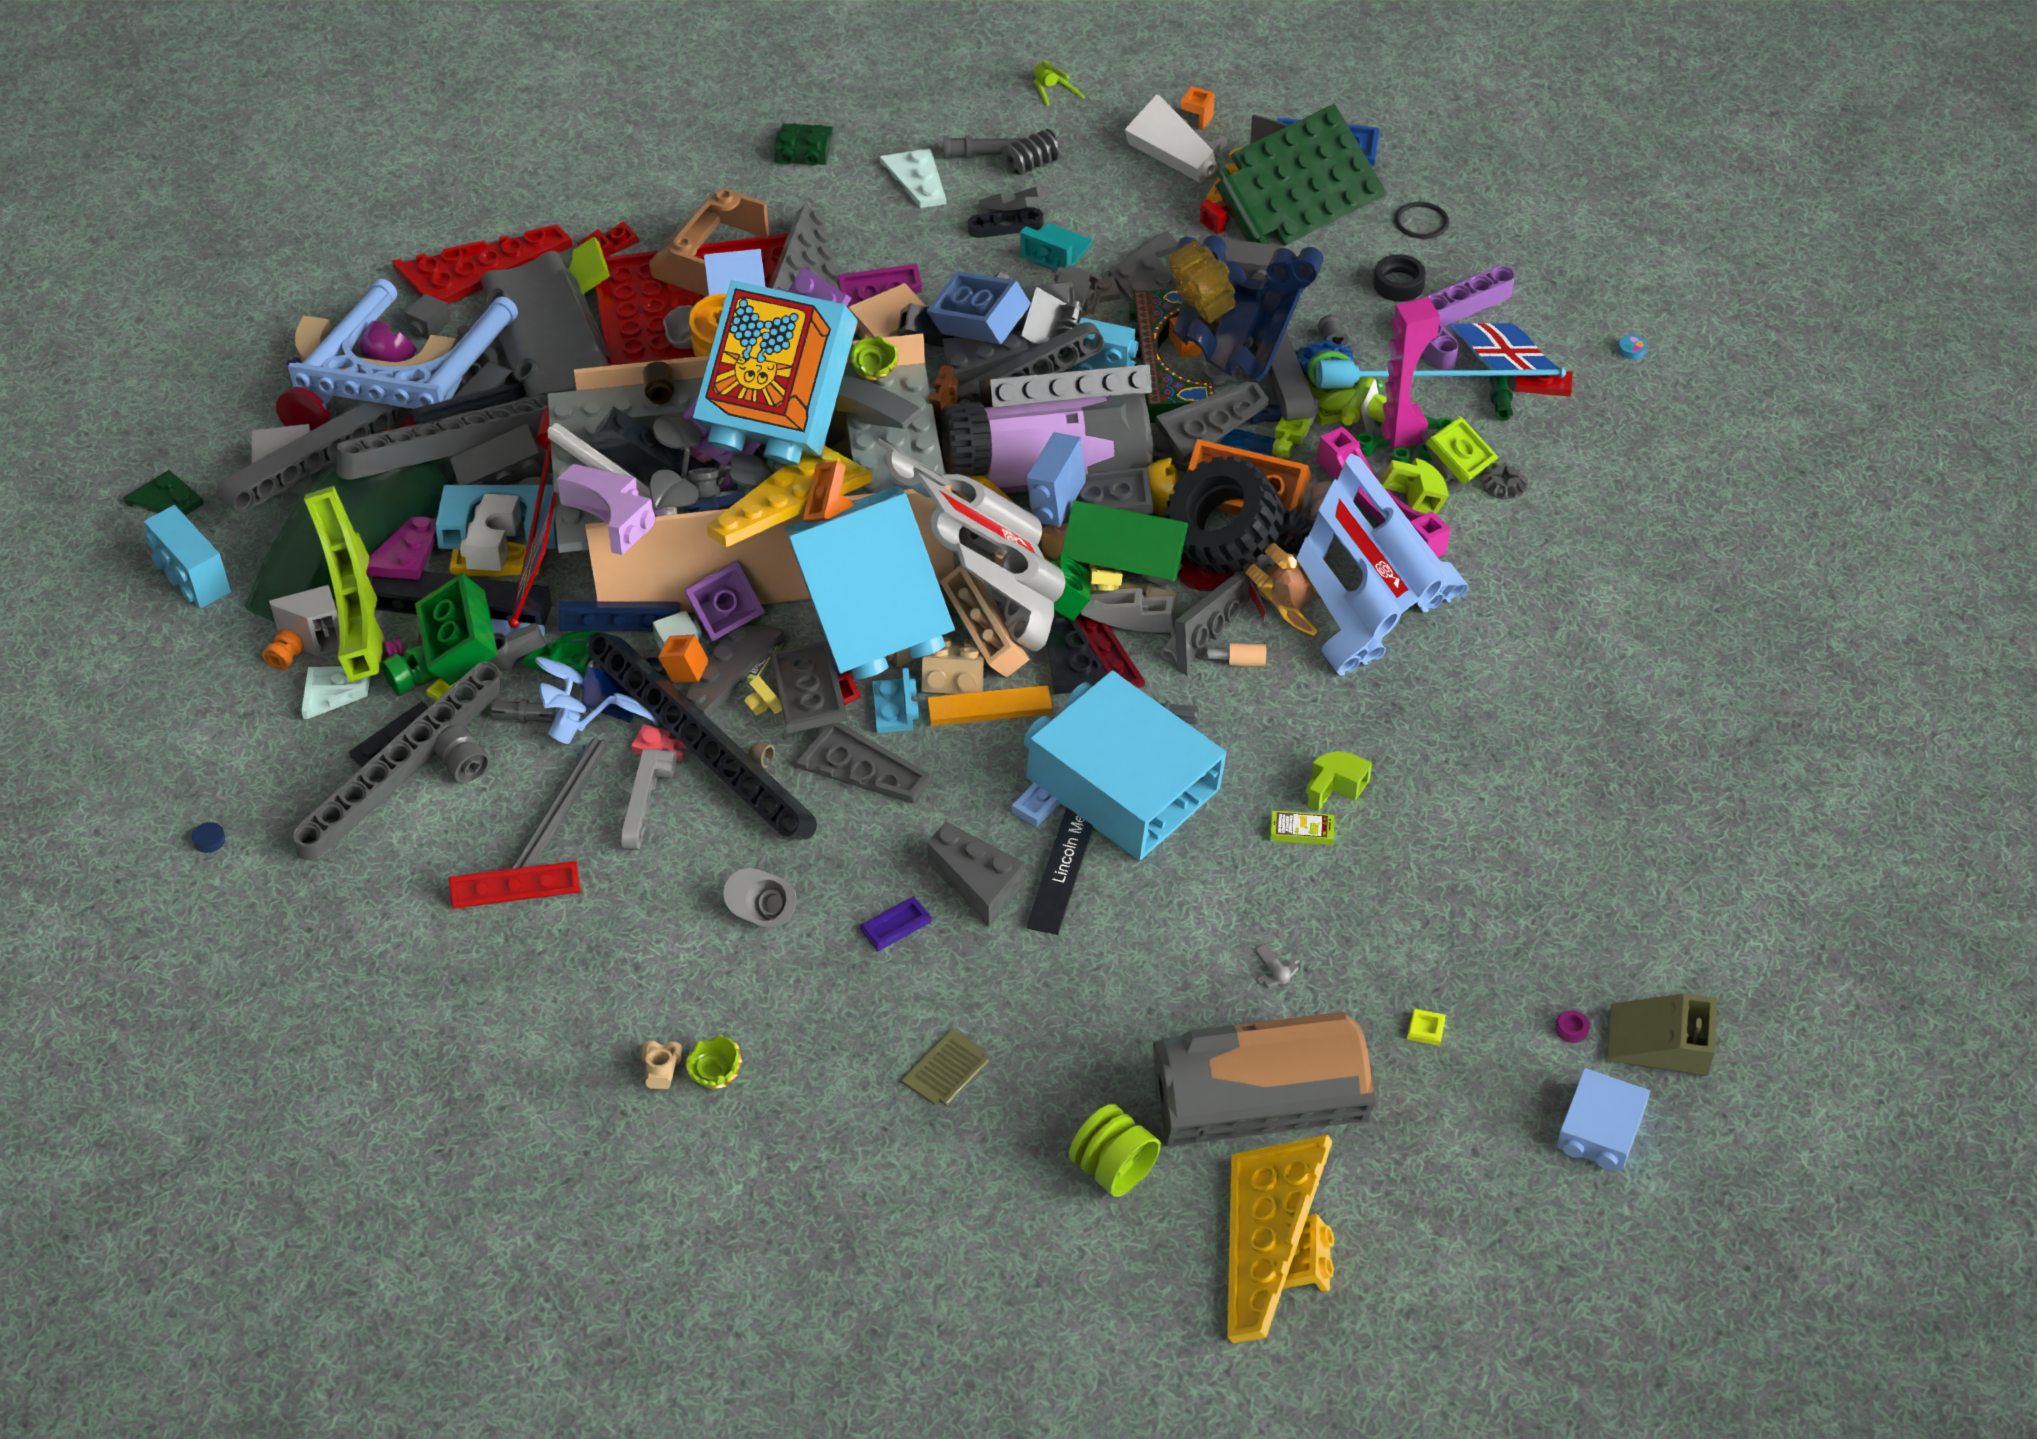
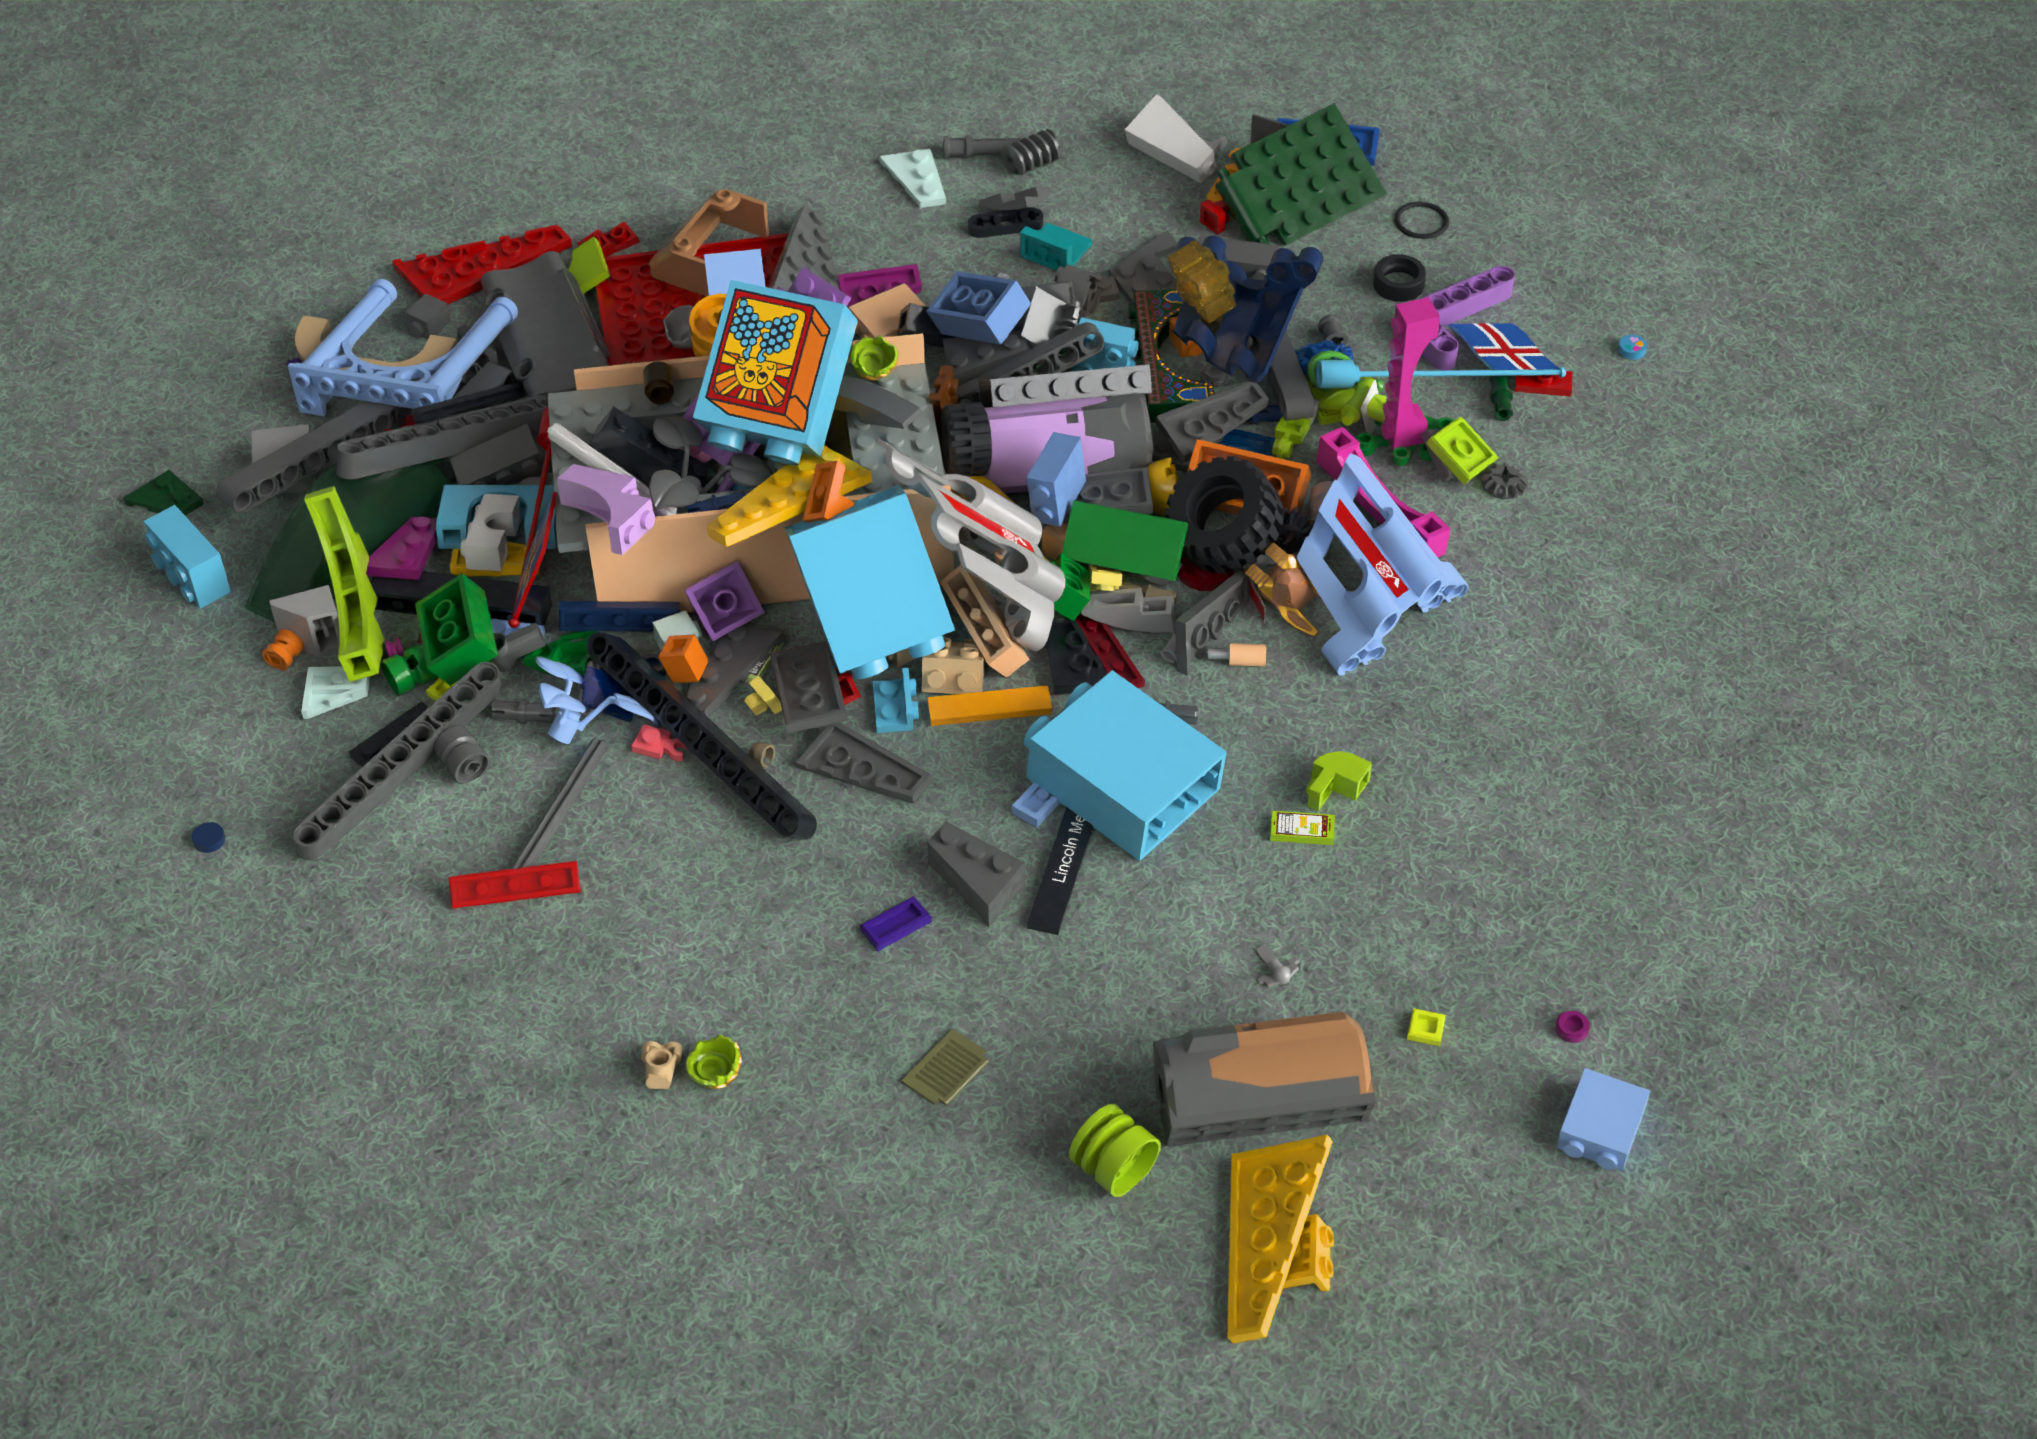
dark red tile [276,387,331,431] -> none
magenta cylinder [360,320,417,362] -> none
light grey beam [622,748,677,850] -> none
dark grey wheel [688,468,720,498] -> none
light grey piece [723,868,797,928] -> none
dark green plate [774,123,833,166] -> none
lime plant [1033,60,1085,106] -> none
orange panel [1180,86,1215,130] -> none
lime brick [1379,458,1449,514] -> none
olive slope [1607,993,1717,1076] -> none

